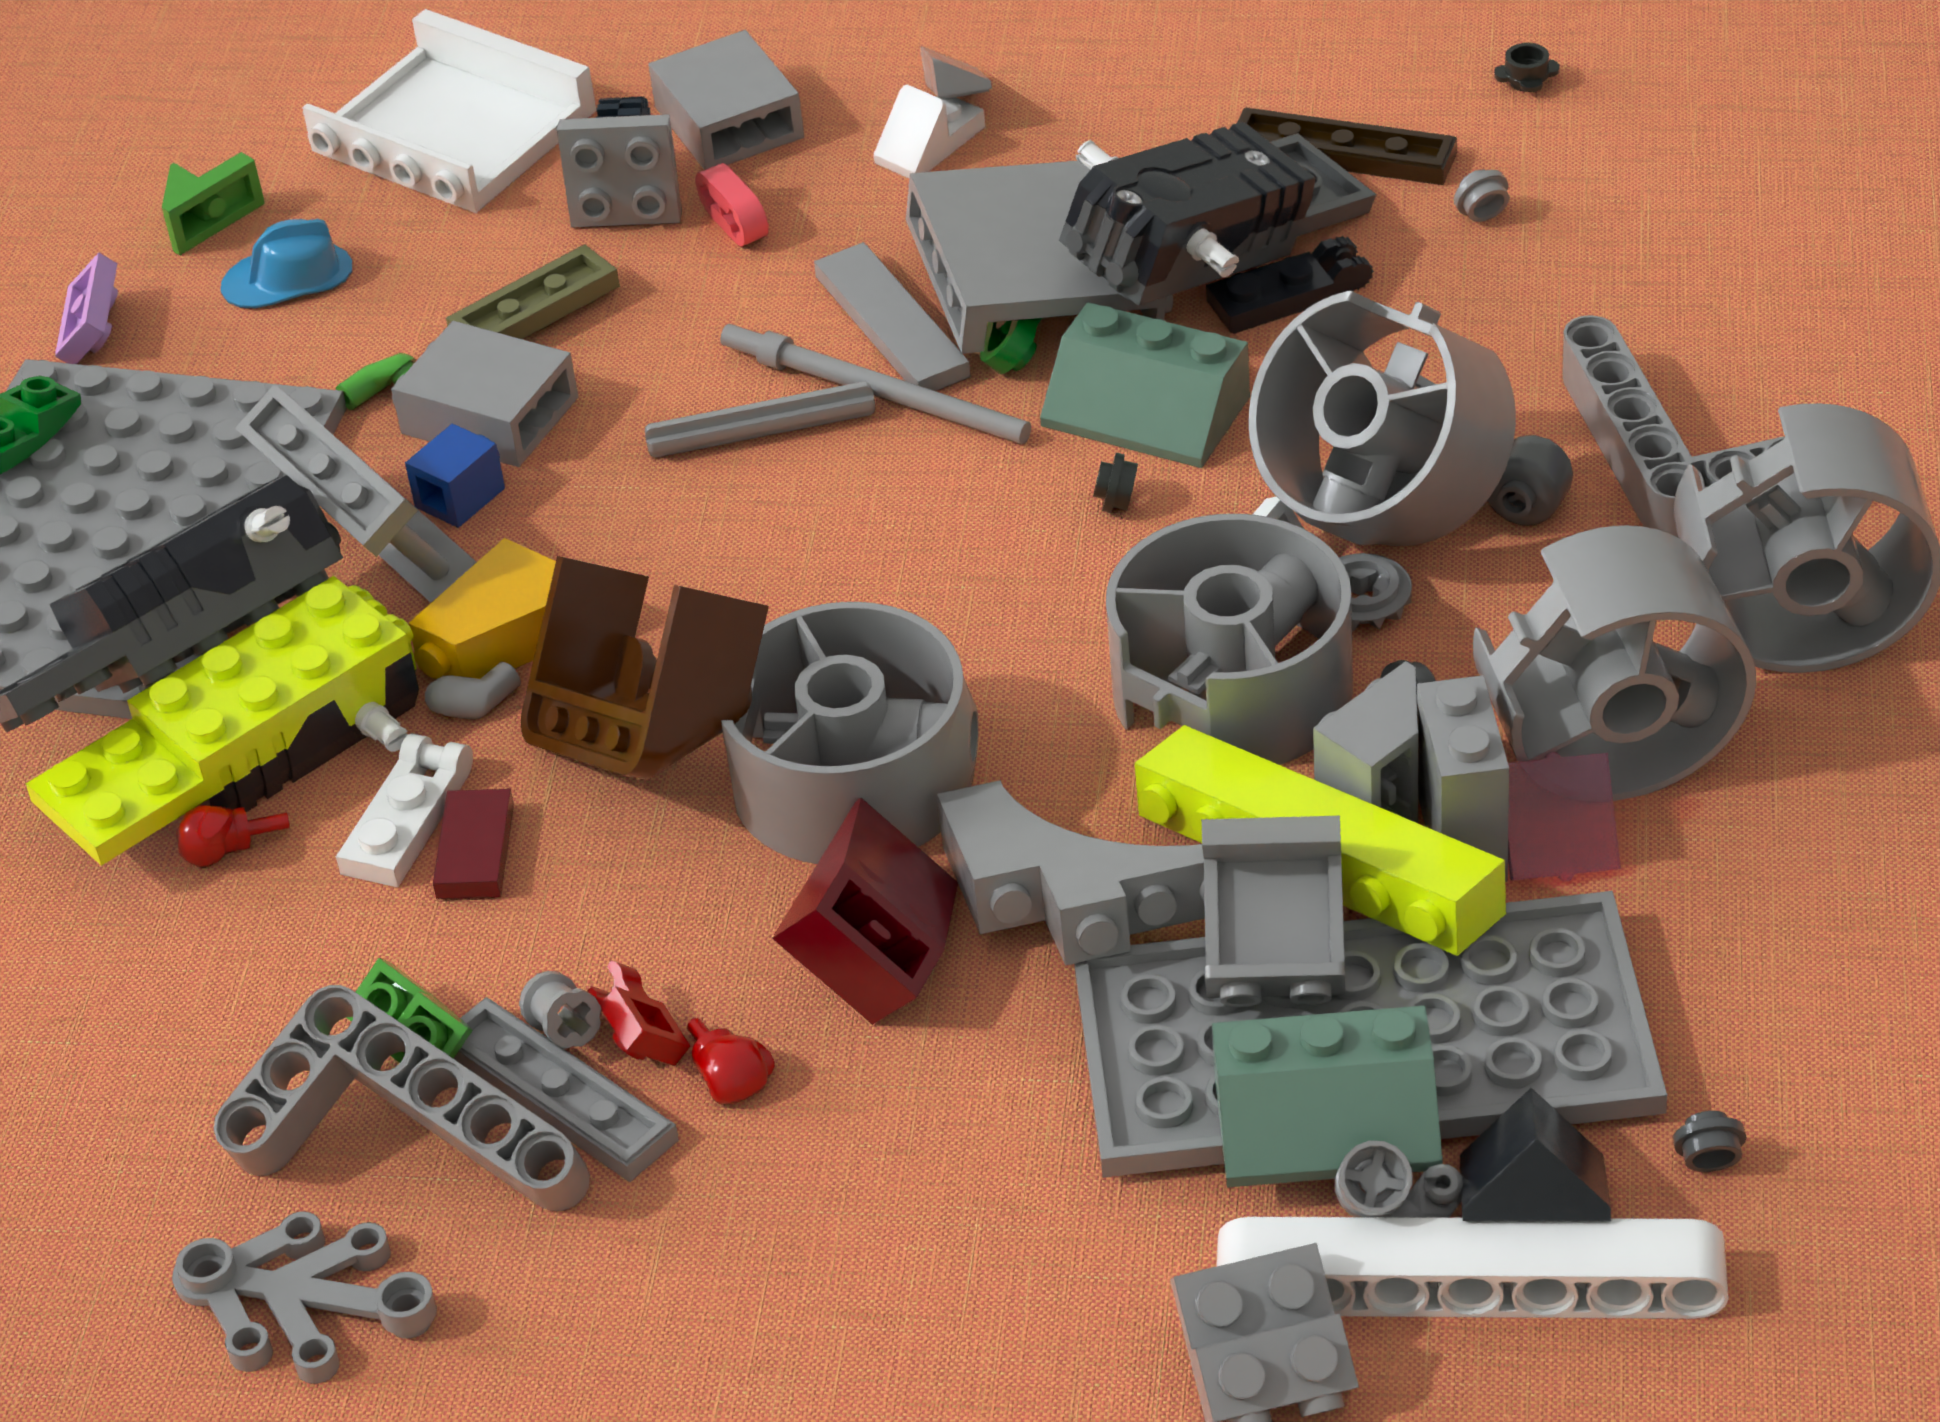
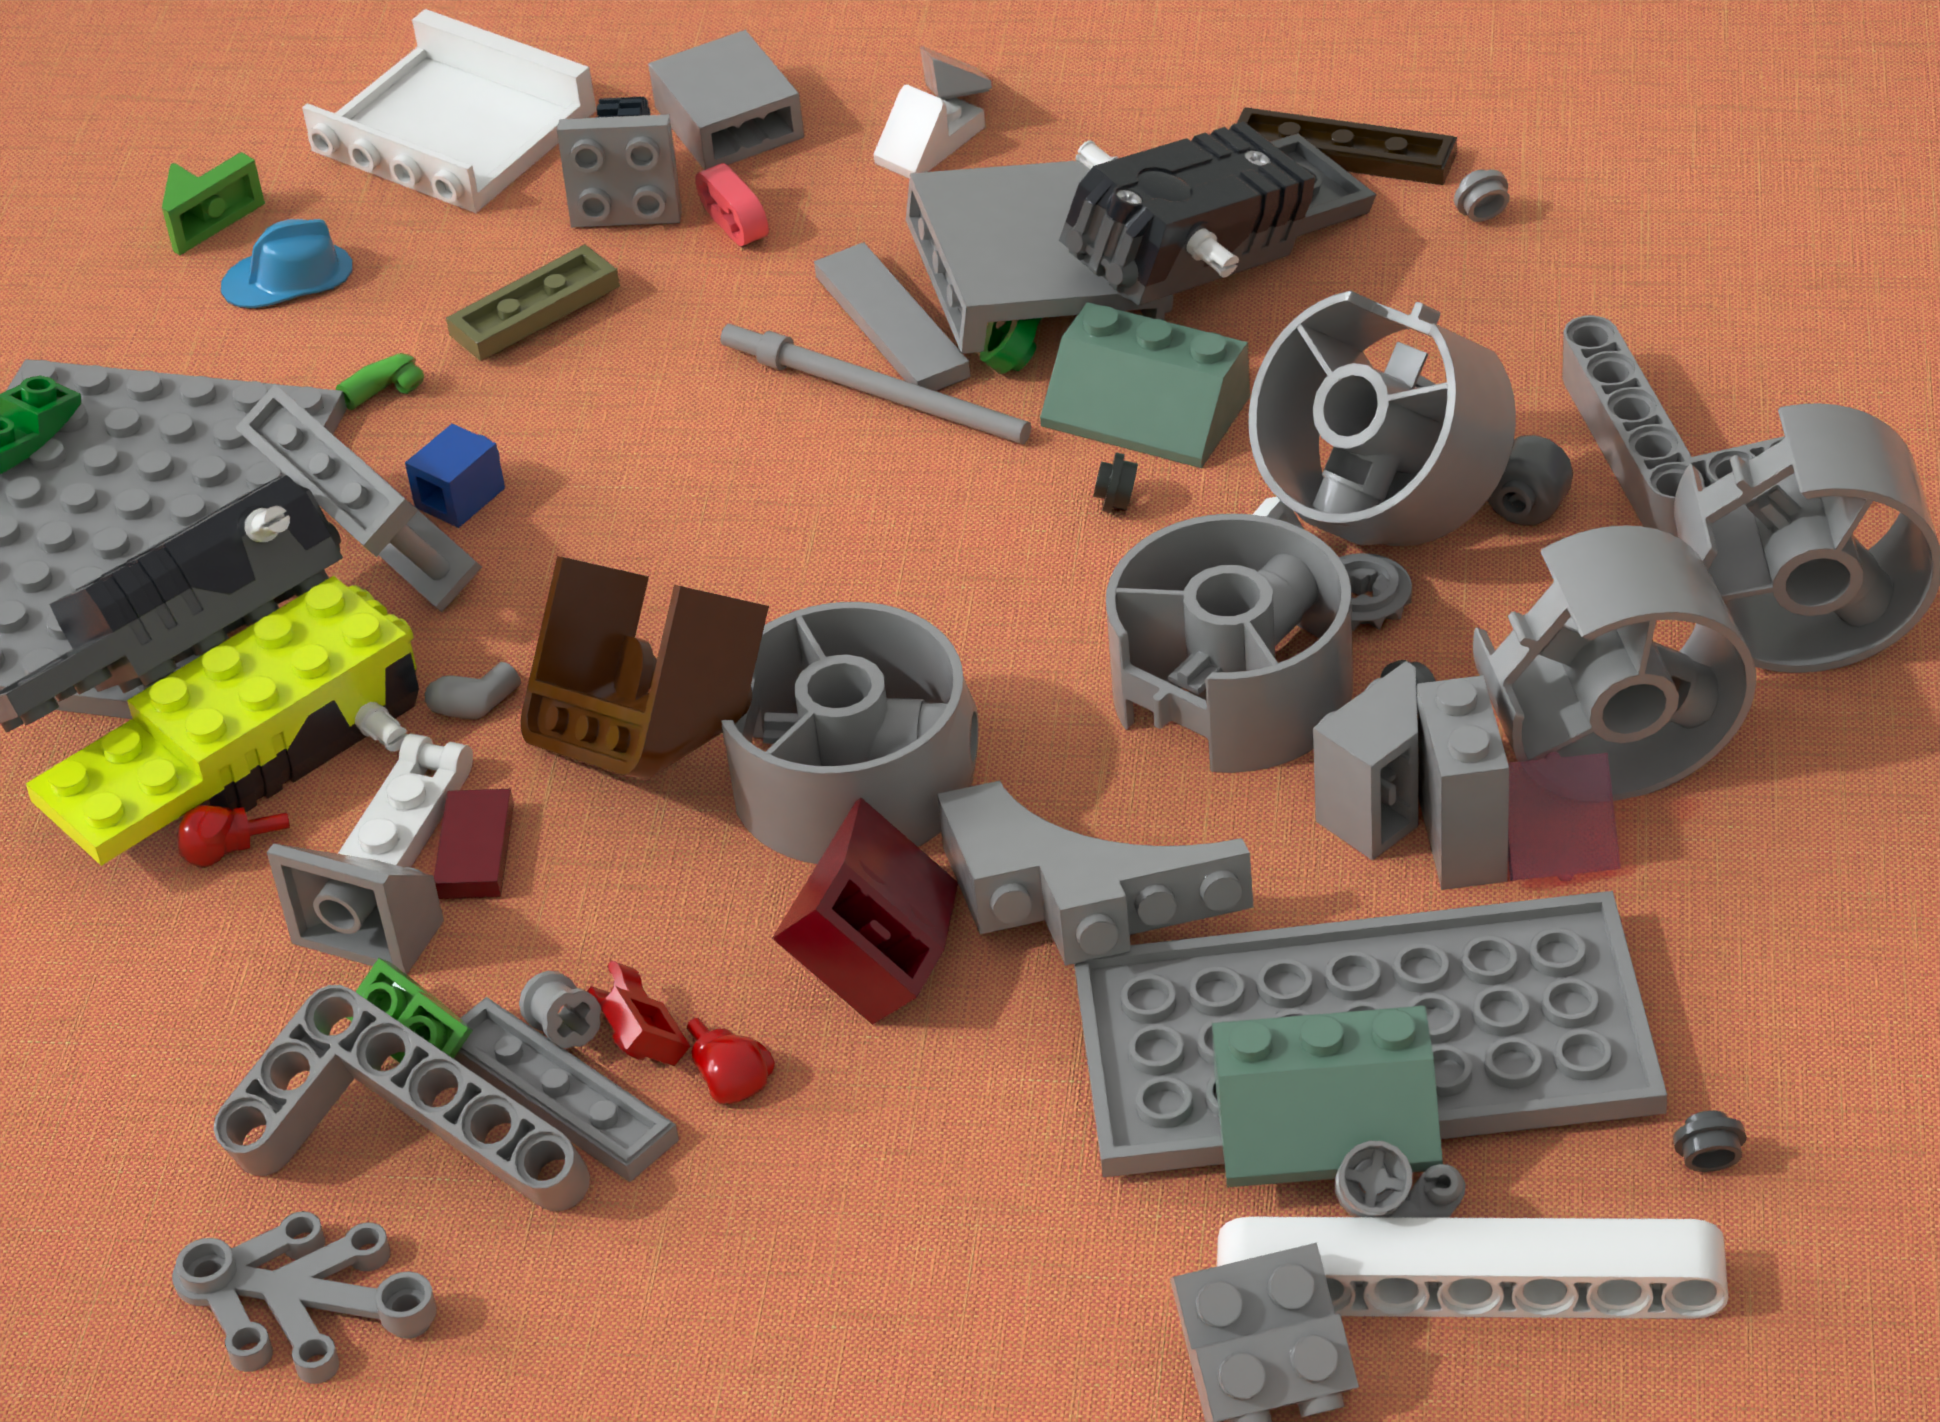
lavender plate [55,252,118,364] -> none
light grey brick [391,321,579,467] -> none
yellow slope [408,538,556,679] -> none
light grey axle [645,381,875,458] -> none
neon yellow brick [1135,725,1506,956] -> none
light grey panel [1202,815,1346,1007] -> none
black hinge [1206,235,1374,334] -> none
black slope [1460,1088,1611,1221] -> none
pearl dark grey plate [1494,43,1559,92] -> none
none -> light grey slope [267,843,444,975]

